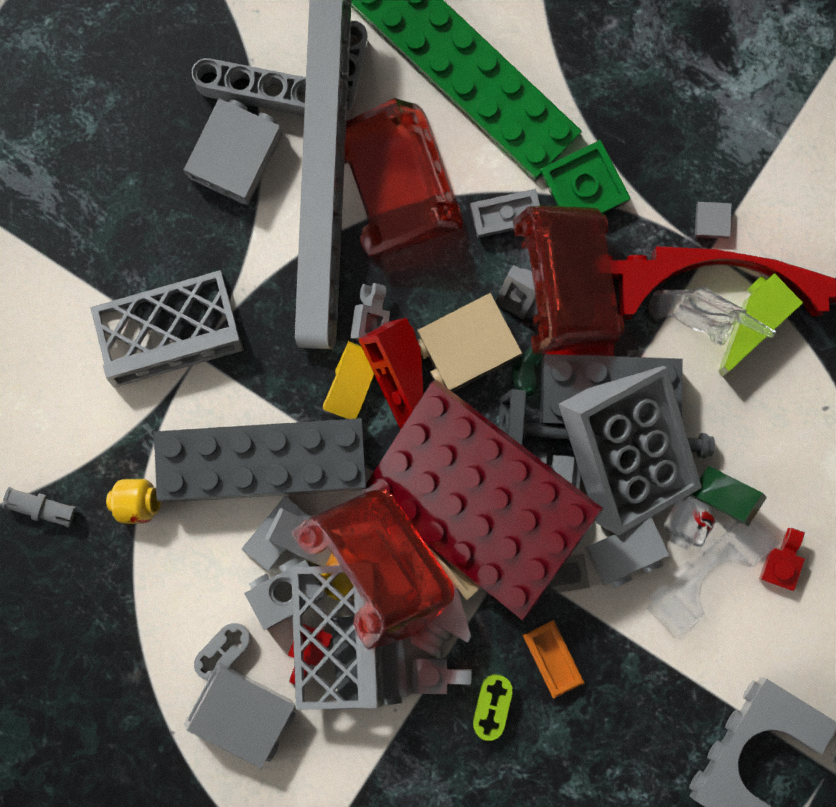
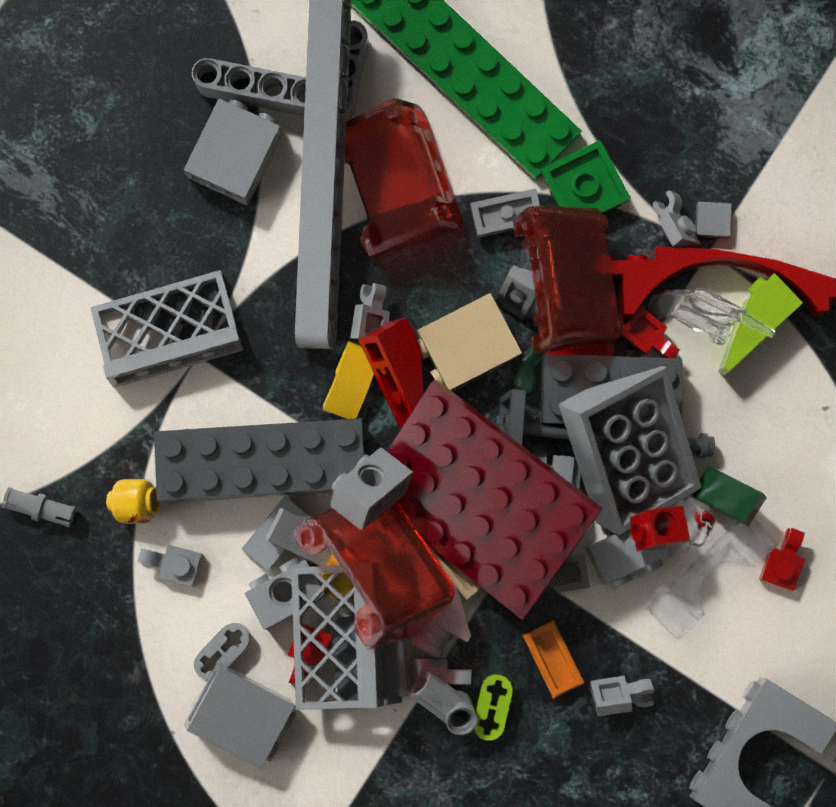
none -> light grey plate [137,545,202,587]
none -> light grey brick [330,447,413,531]
none -> light grey piece [410,671,477,735]
none -> light grey plate [590,676,654,716]
none -> red plate [619,306,680,358]
none -> red brick [629,506,690,552]
none -> light grey plate [653,190,701,248]

